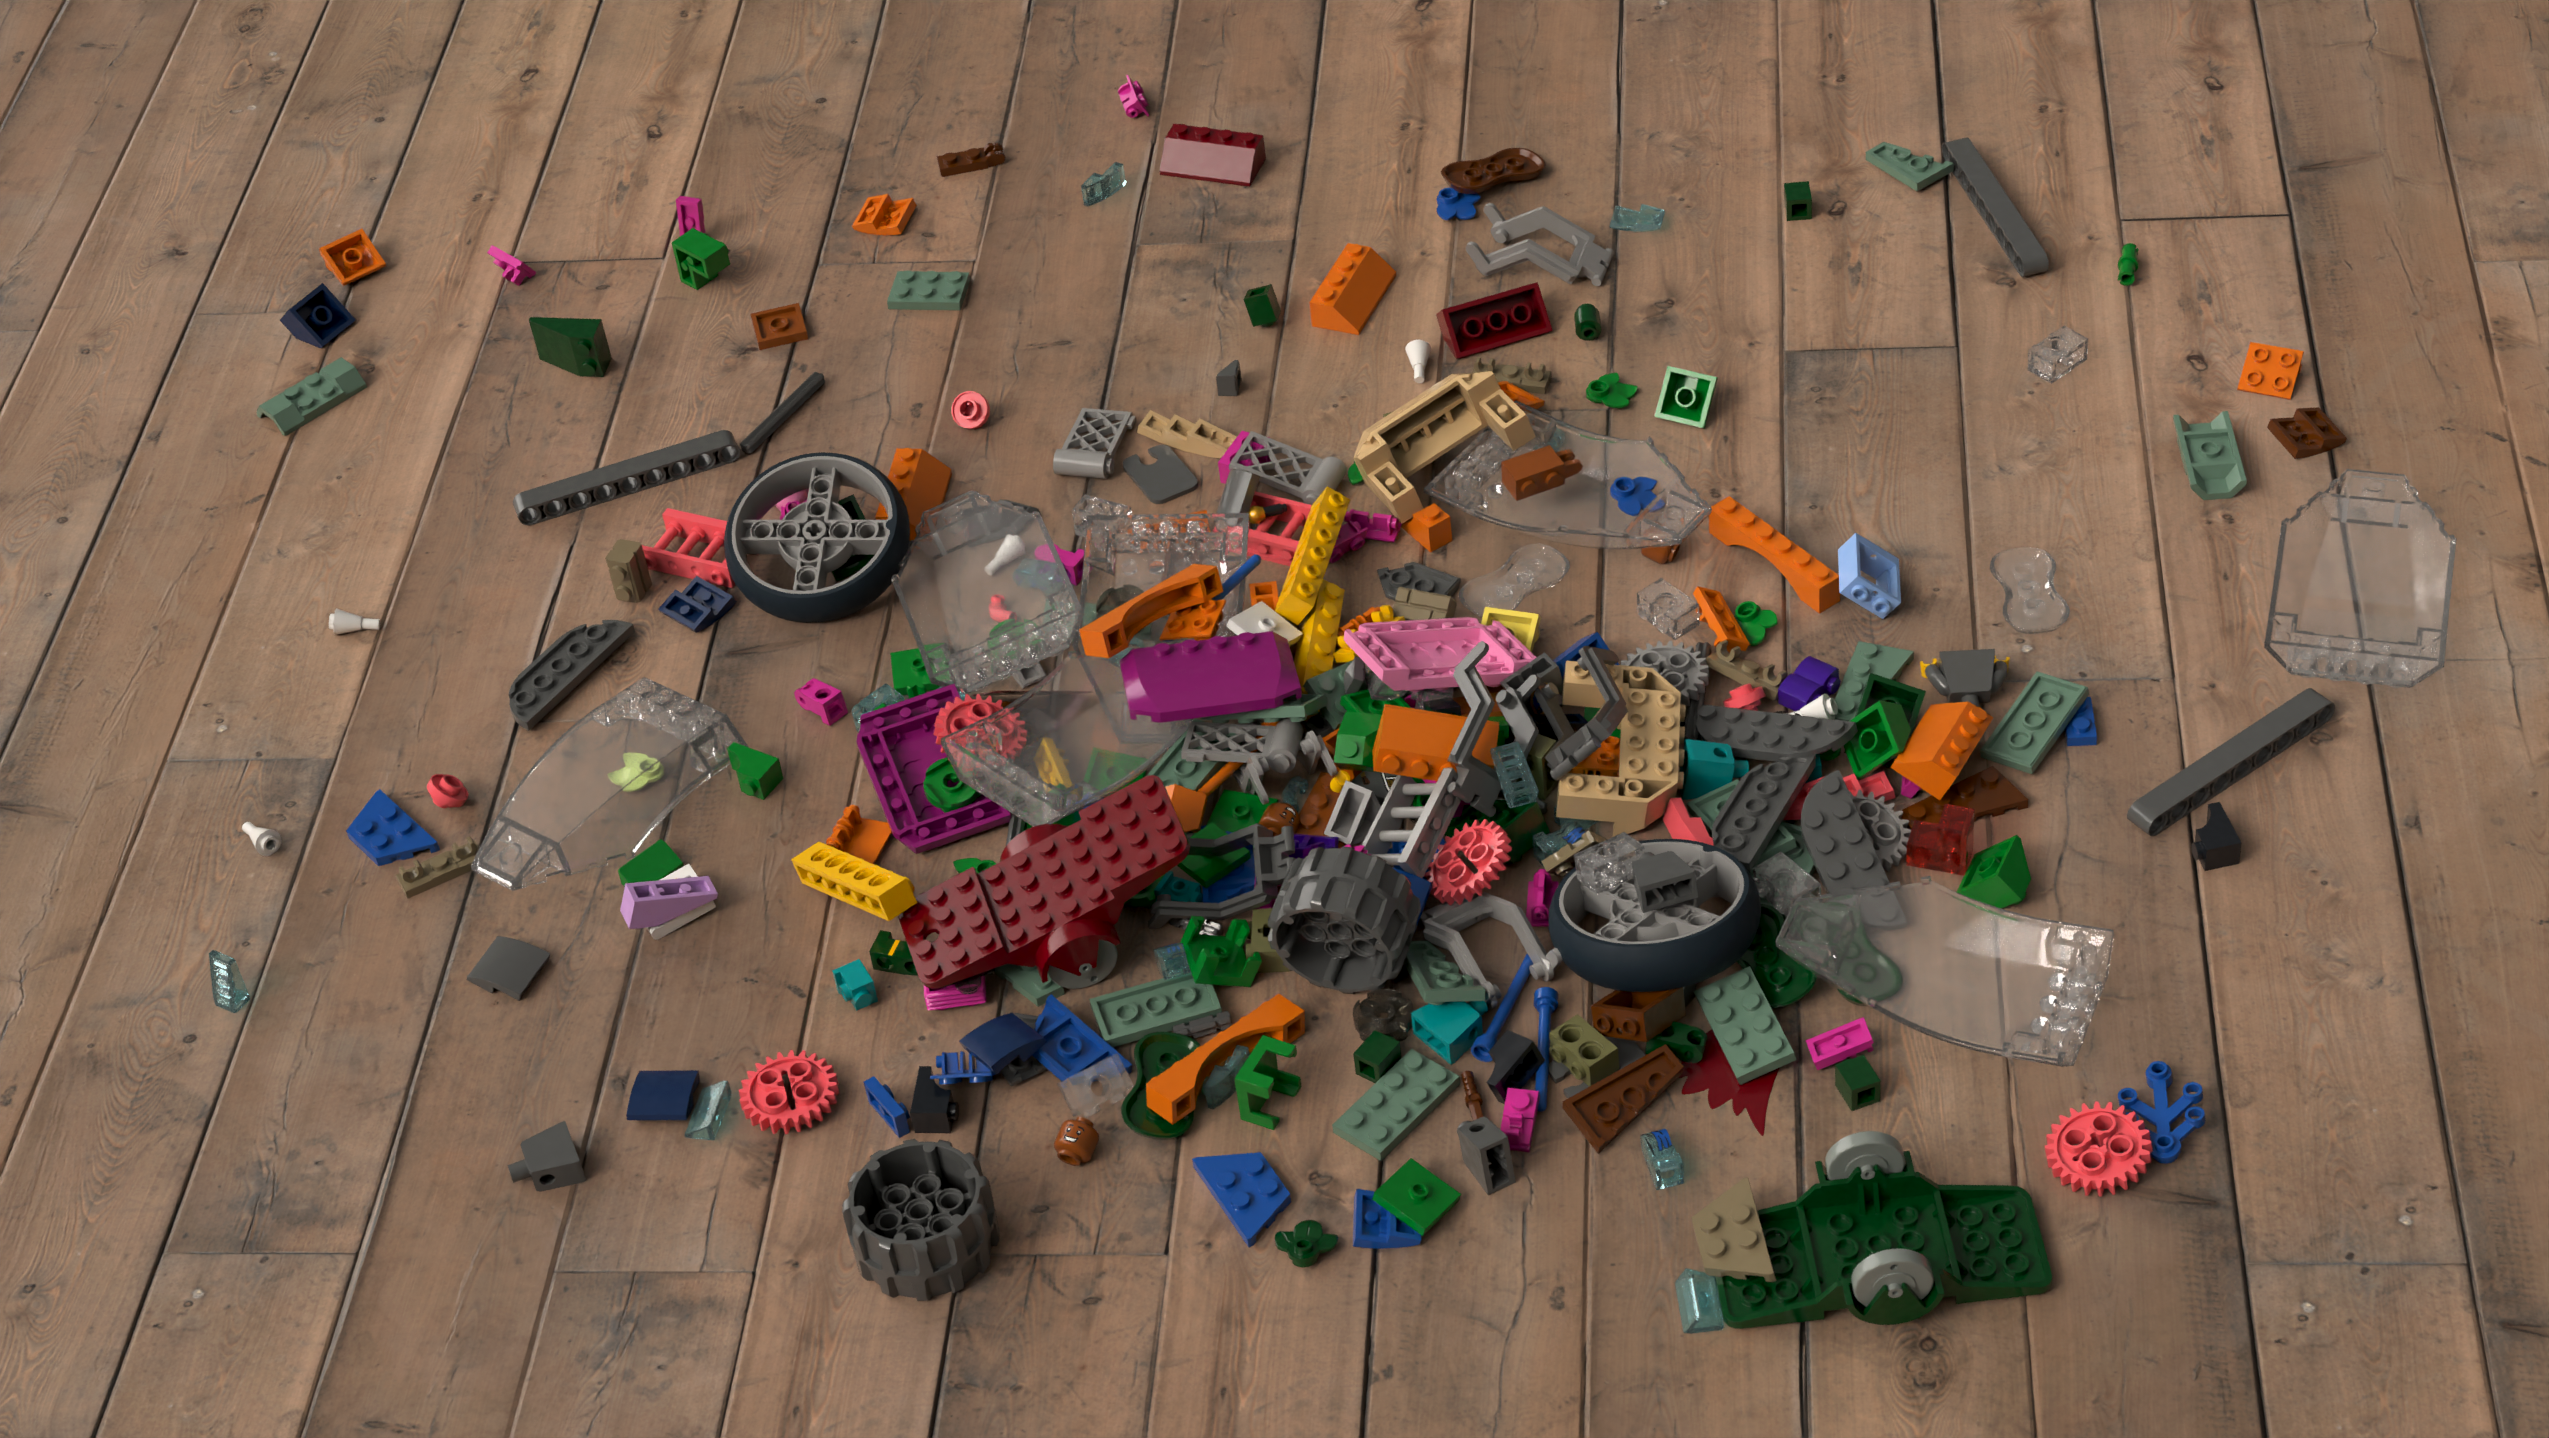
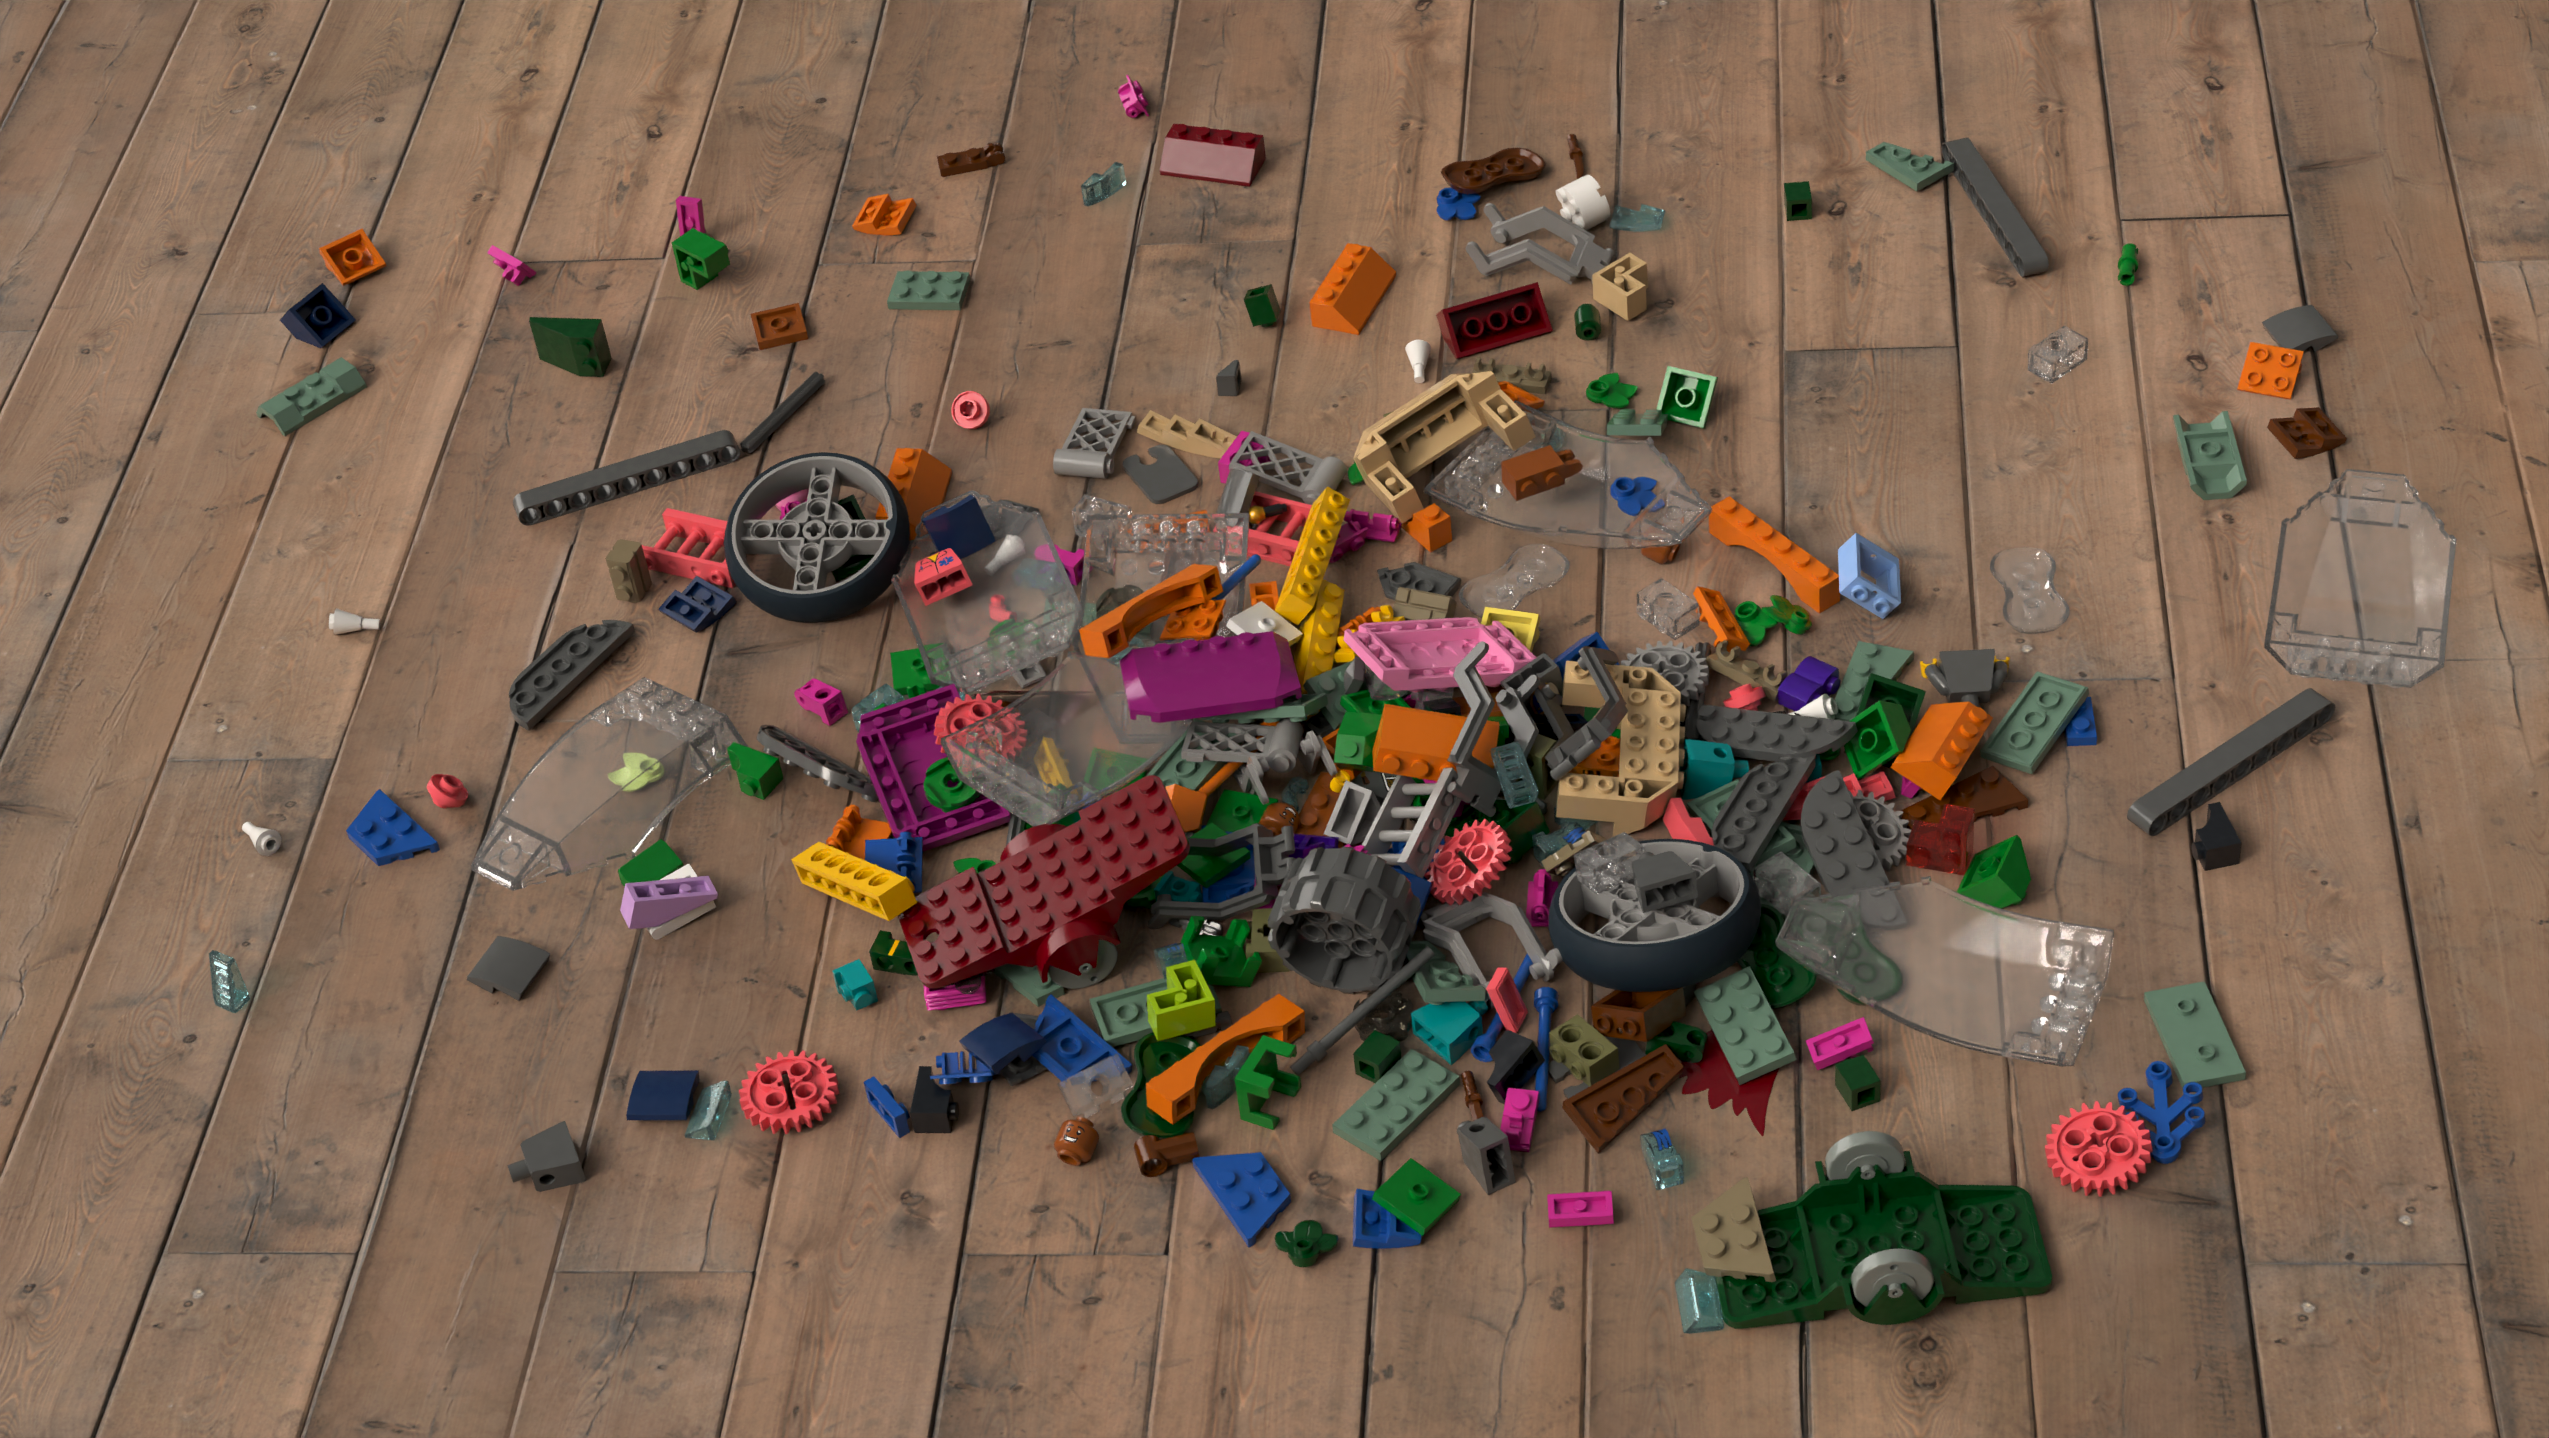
dark tan plate [396,836,487,898] -> none
dark grey wheel [842,1139,1000,1301] -> none
none -> dark grey plate [756,725,878,803]
none -> blue hinge [865,832,923,893]
none -> coral torso [914,548,973,606]
none -> dark blue slope [922,494,996,559]
none -> reddish brown piece [1134,1132,1199,1177]
none -> lime brick [1147,960,1216,1041]
none -> dark grey bar [1290,946,1435,1076]
none -> coral tile [1486,967,1528,1033]
none -> dark pink plate [1547,1191,1614,1228]
none -> white brick [1555,174,1610,230]
none -> reddish brown piece [1567,134,1584,179]
none -> tan brick [1592,253,1648,321]
none -> sand green plate [1607,409,1668,436]
none -> green plate [1761,595,1812,635]
none -> sand green plate [2144,981,2246,1089]
none -> dark grey slope [2262,305,2338,352]

